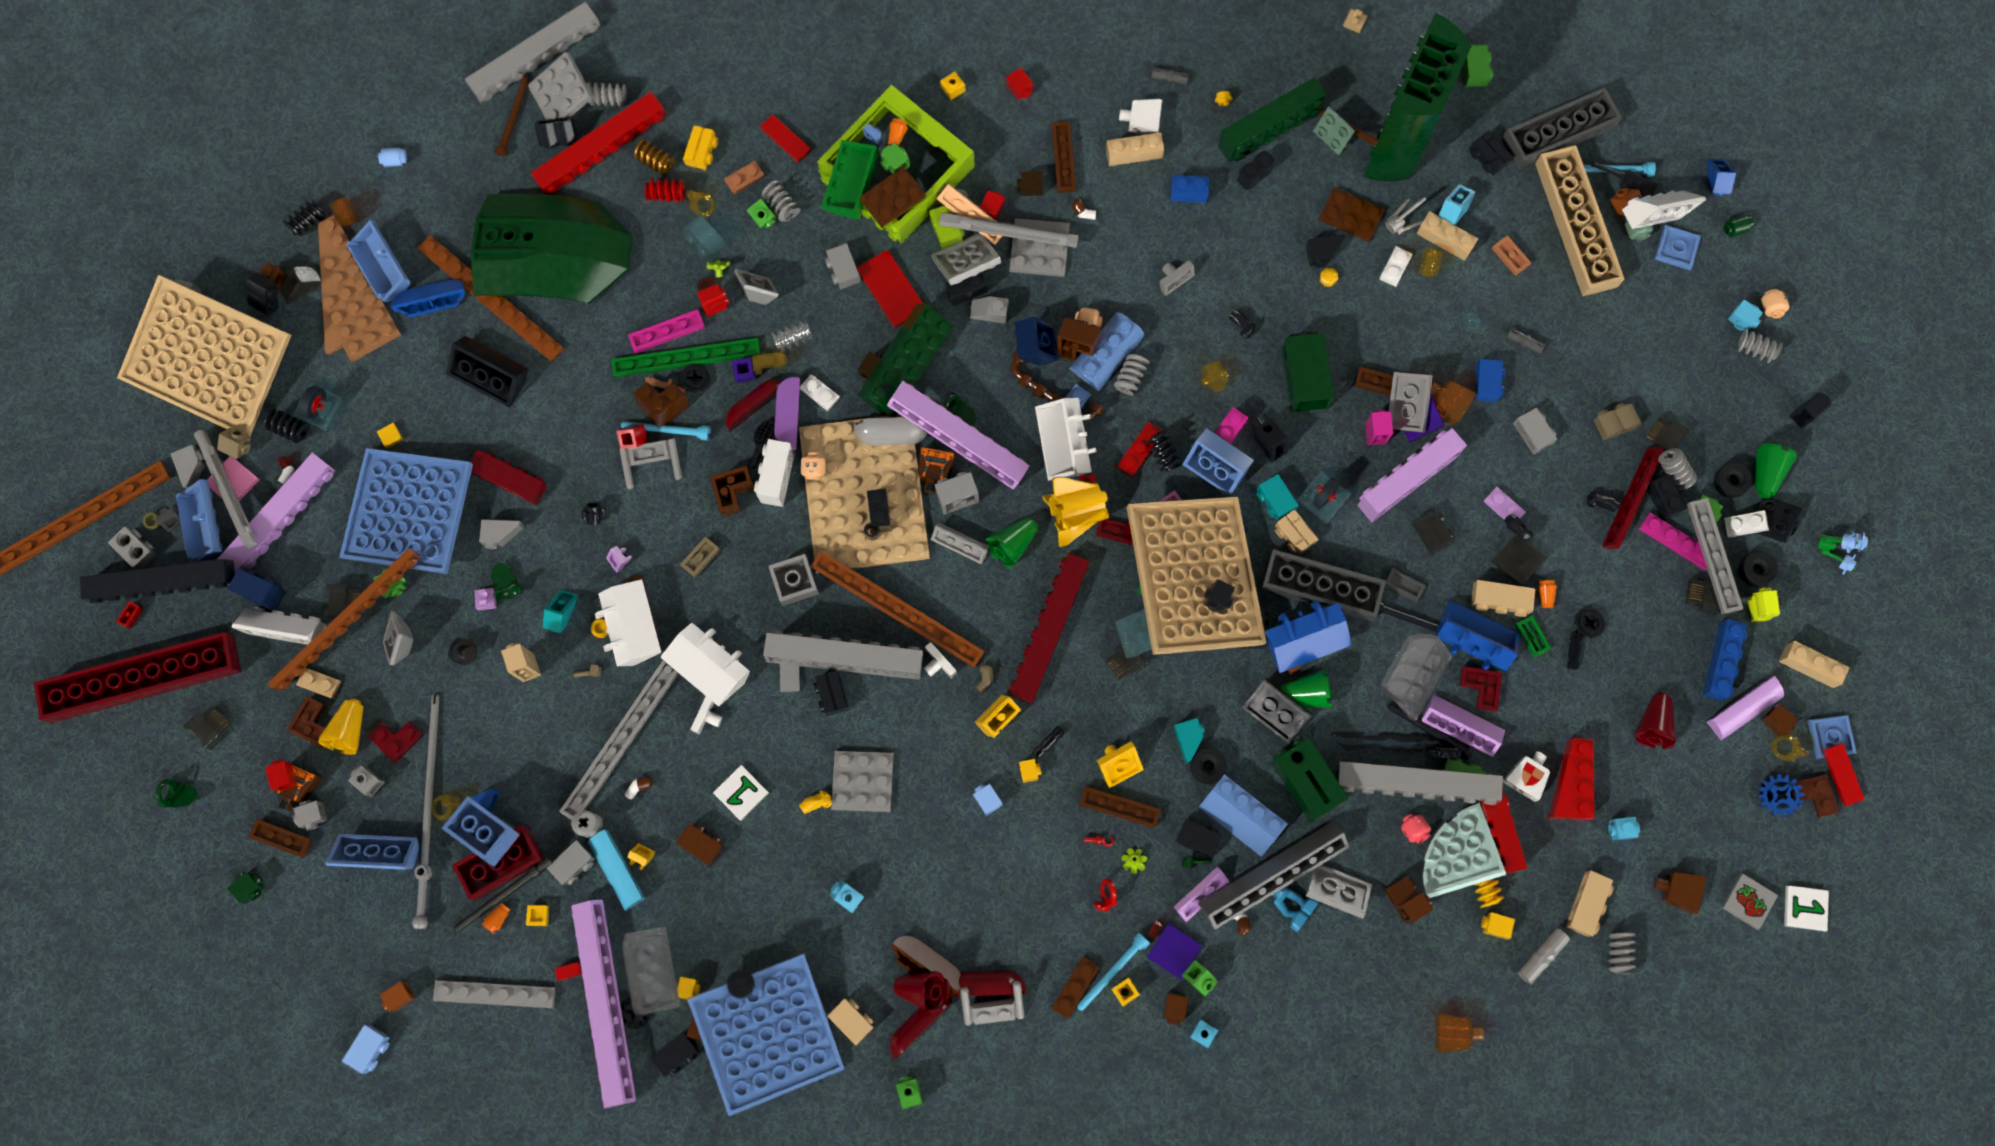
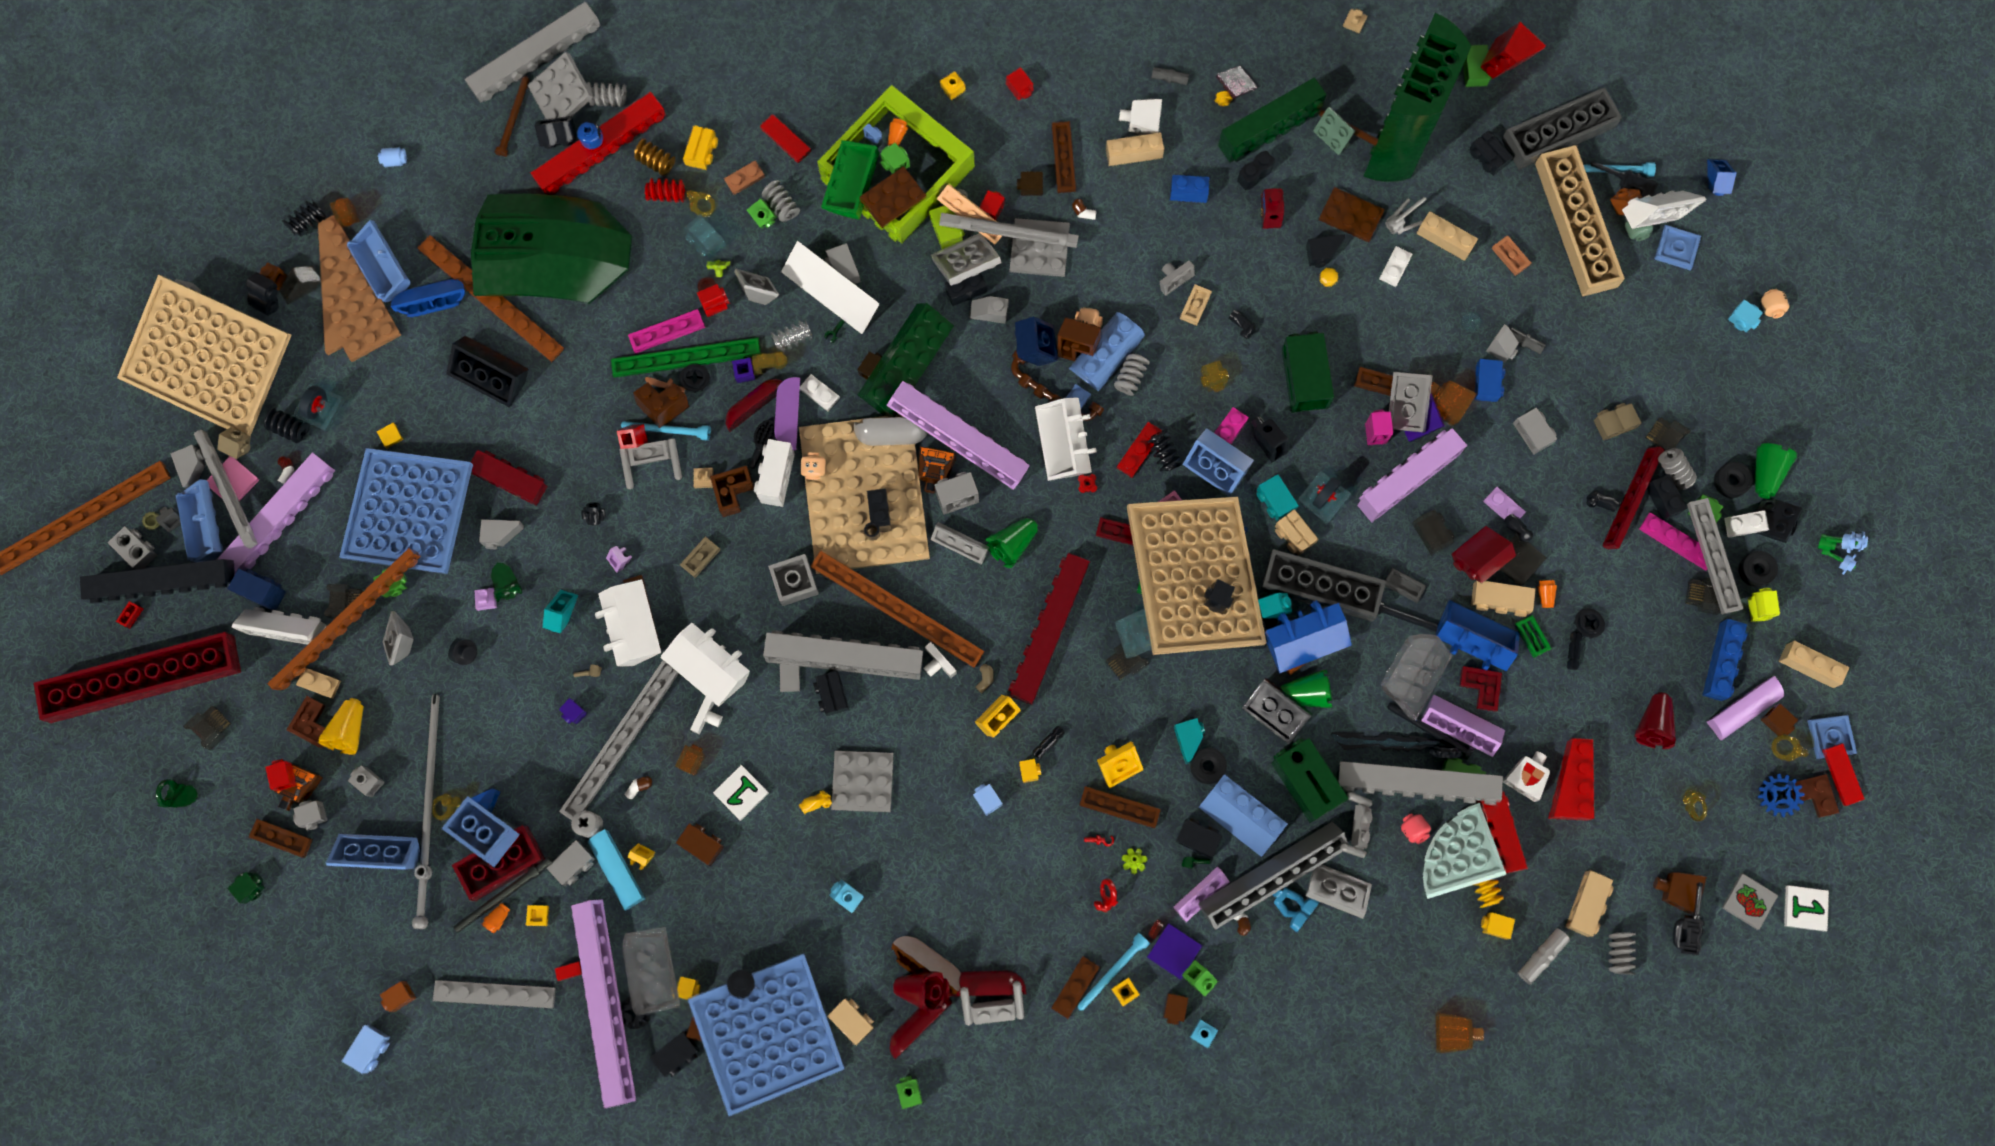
dark red plate [367,721,423,763] -> none
tan brick [501,643,541,682] -> none
yellow tile [591,618,609,638] -> none
red tile [857,249,922,329] -> none
dark green piece [943,392,976,426] -> none
yellow brick [1042,476,1109,547] -> none
reddish brown brick [1384,876,1433,924] -> none
clear yellow brick [1417,248,1443,277] -> none
medium azure brick [1439,184,1475,225] -> none
medium azure brick [1608,817,1640,841] -> none
dark green brick [1723,214,1754,237] -> none
light grey piece [1738,328,1783,364] -> none
black brick [1790,392,1831,428] -> none
none -> dark purple plate [559,698,587,725]
none -> blue head [577,121,603,149]
none -> clear orange brick [675,744,706,776]
none -> tan tile [694,468,713,488]
none -> white sticker [781,241,879,334]
none -> dark green hand [824,320,844,343]
none -> tan plate [1180,284,1212,326]
none -> piece [1216,65,1257,98]
none -> teal slope [1258,593,1292,619]
none -> dark red torso [1261,188,1284,229]
none -> light grey plate [1340,792,1372,858]
none -> dark red brick [1452,526,1516,584]
none -> red slope [1480,22,1546,79]
none -> light grey slope [1486,324,1519,363]
none -> black piece [1673,882,1705,956]
none -> clear yellow piece [1683,789,1707,821]

